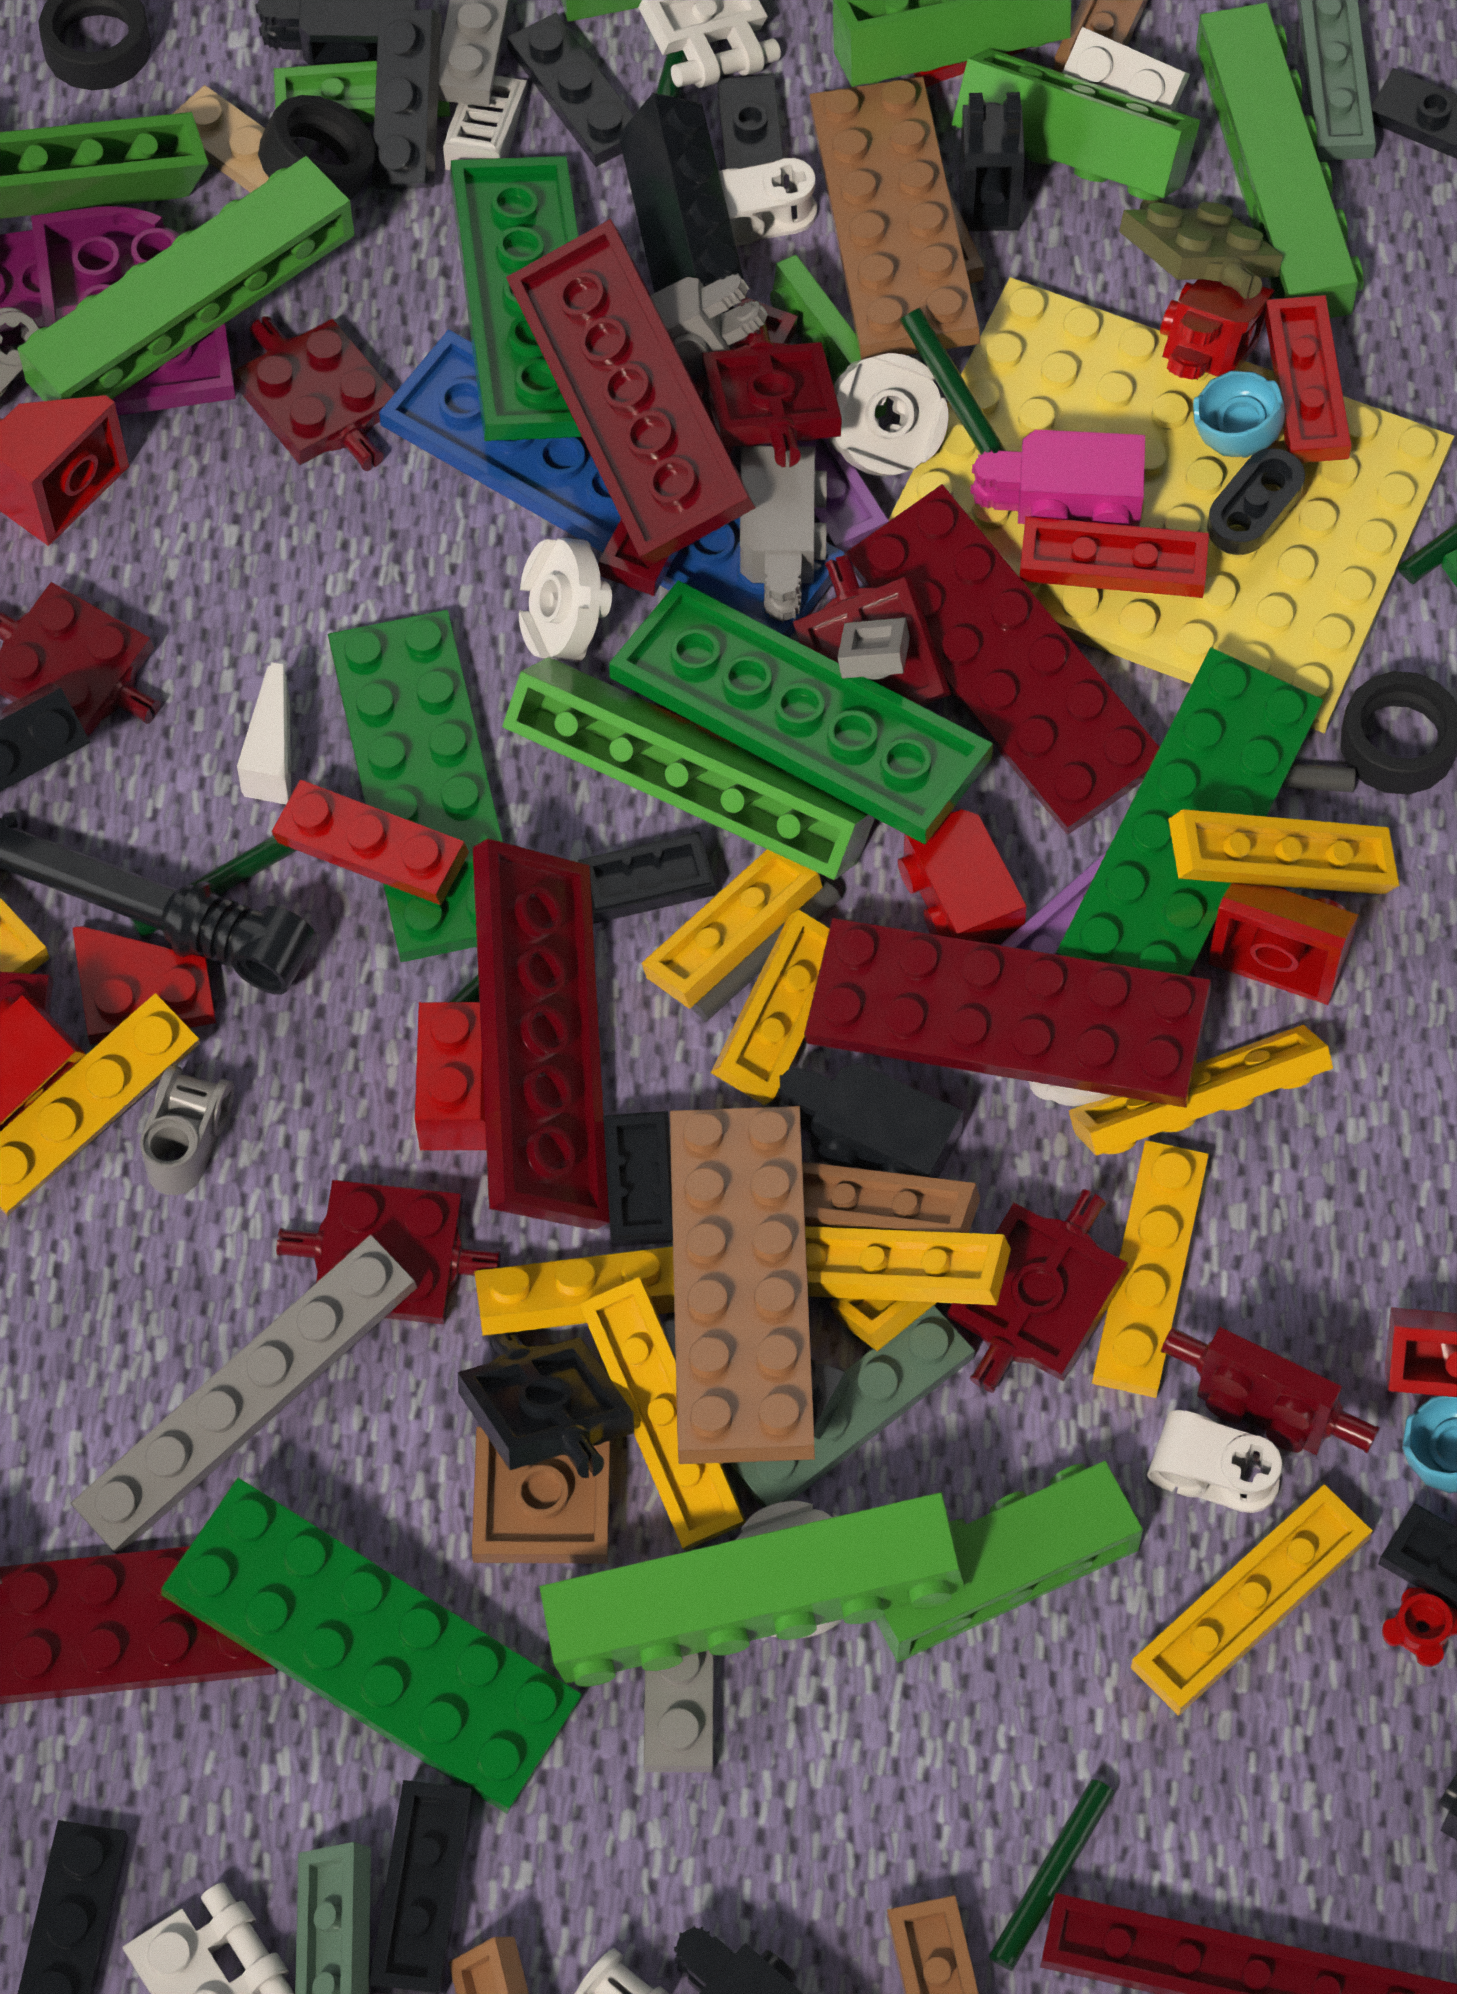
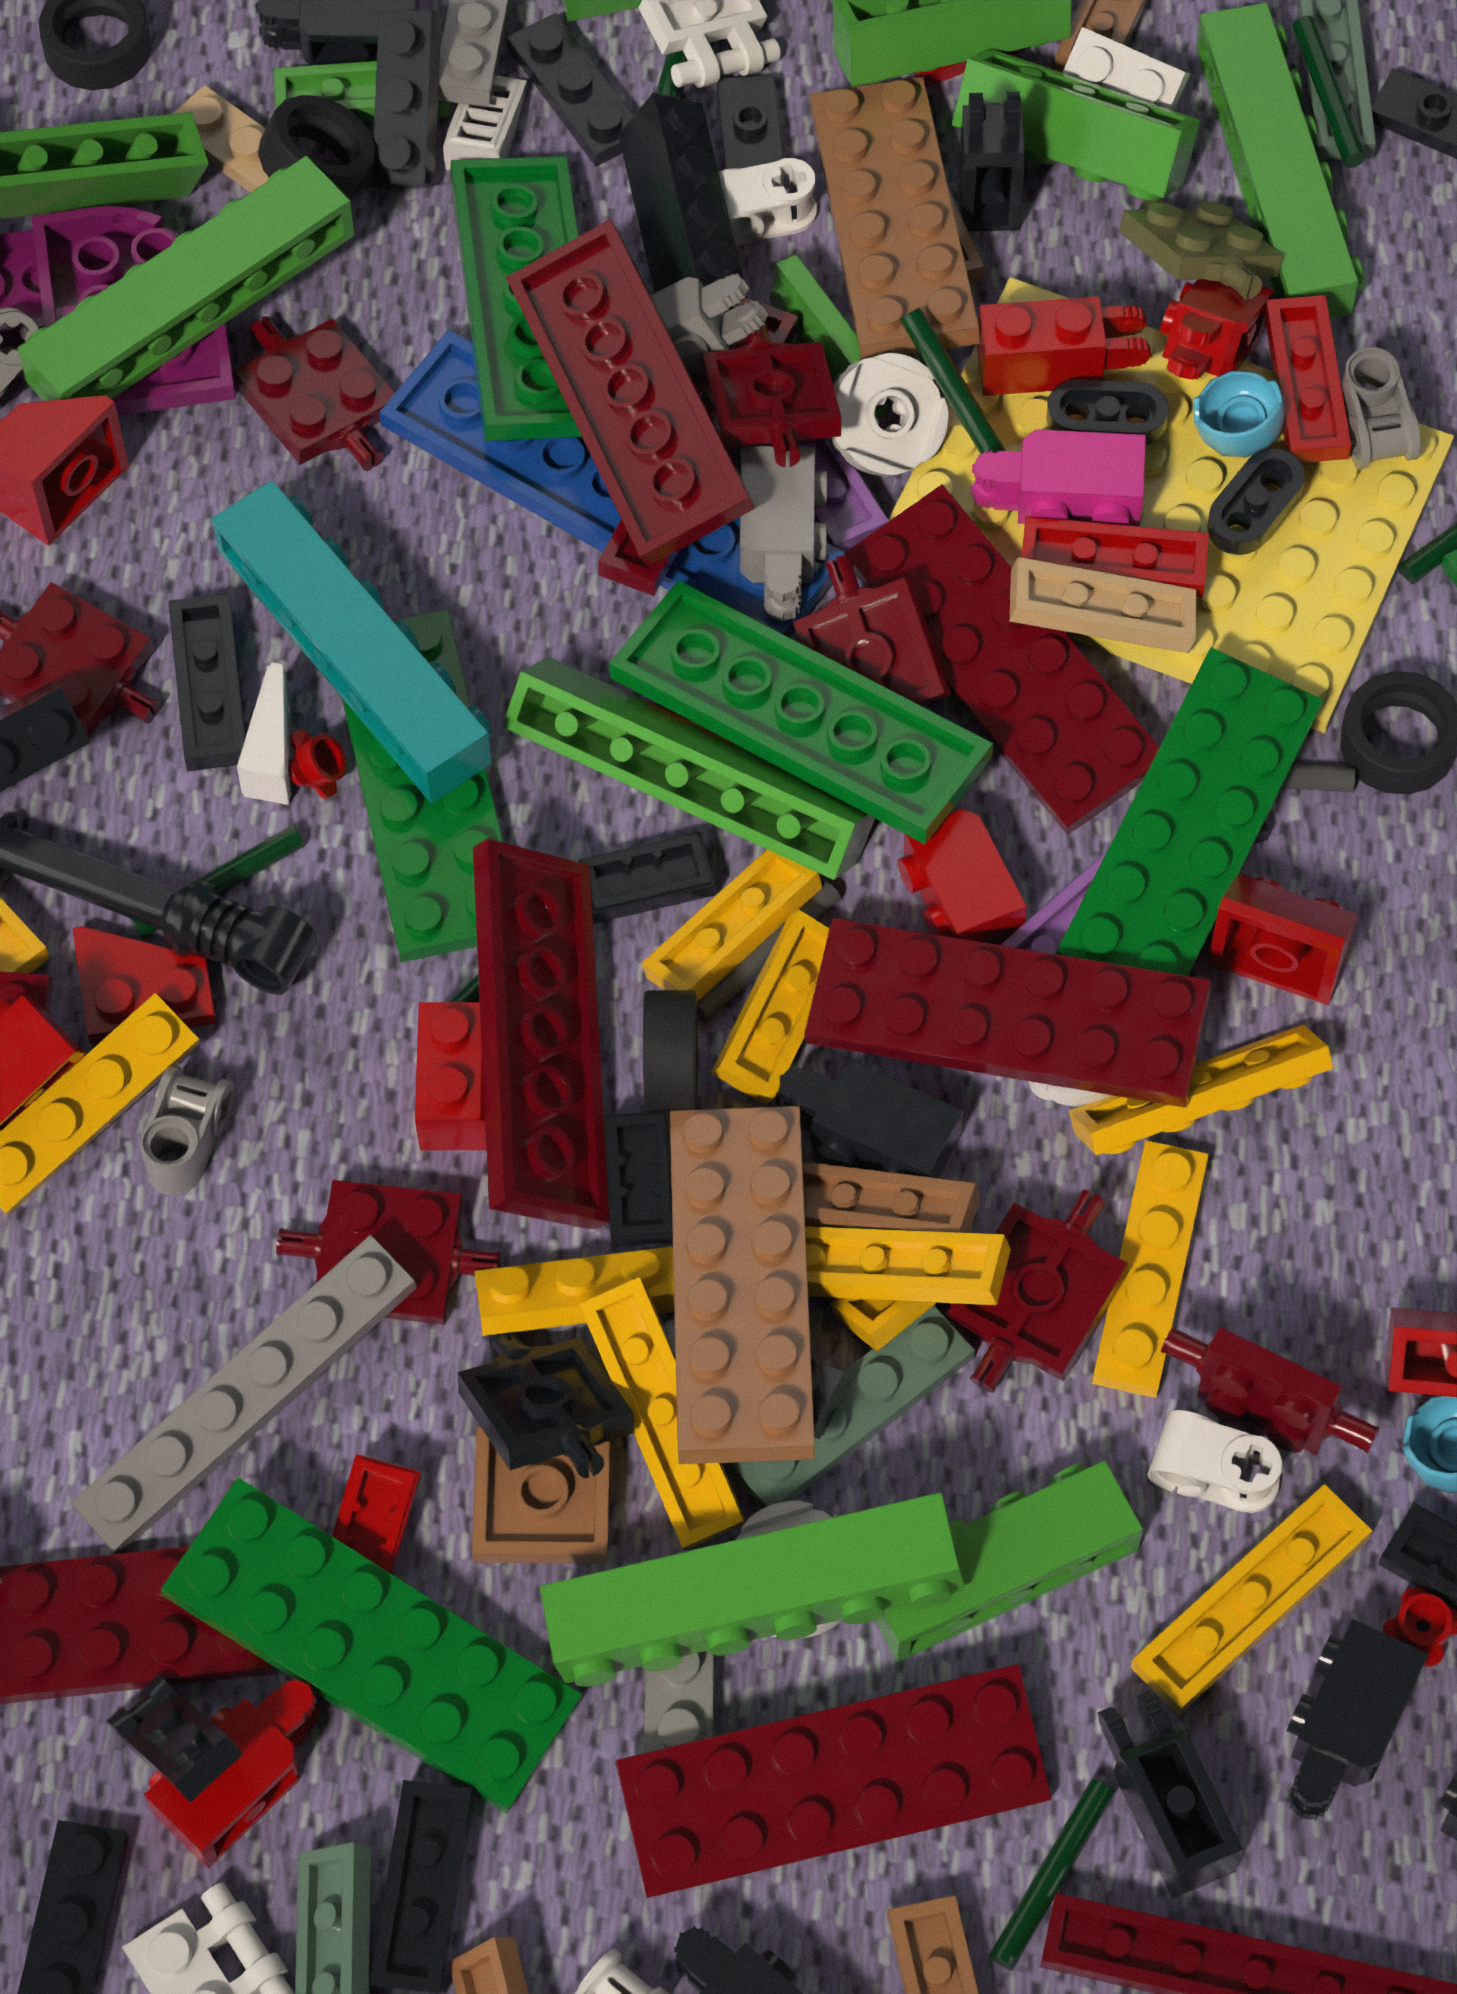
red plate [271,779,469,905] -> none
white plate [519,538,612,662] -> none
light grey plate [838,618,910,679] -> none
yellow plate [1168,809,1400,894] -> none
none -> black plate [106,1674,243,1802]
none -> red hinge [144,1678,321,1869]
none -> black plate [168,593,246,772]
none -> teal brick [211,480,493,804]
none -> red plate [288,729,347,799]
none -> red plate [332,1454,422,1575]
none -> dark red plate [615,1664,1052,1898]
none -> black tyre [643,990,698,1113]
none -> red hinge [977,296,1152,396]
none -> tan plate [1009,557,1196,653]
none -> black plate [1046,379,1169,445]
none -> black hinge [1097,1690,1243,1899]
none -> black hinge [1286,1619,1428,1821]
none -> dark green bar [1293,16,1366,168]
none -> light grey piece [1341,347,1421,469]

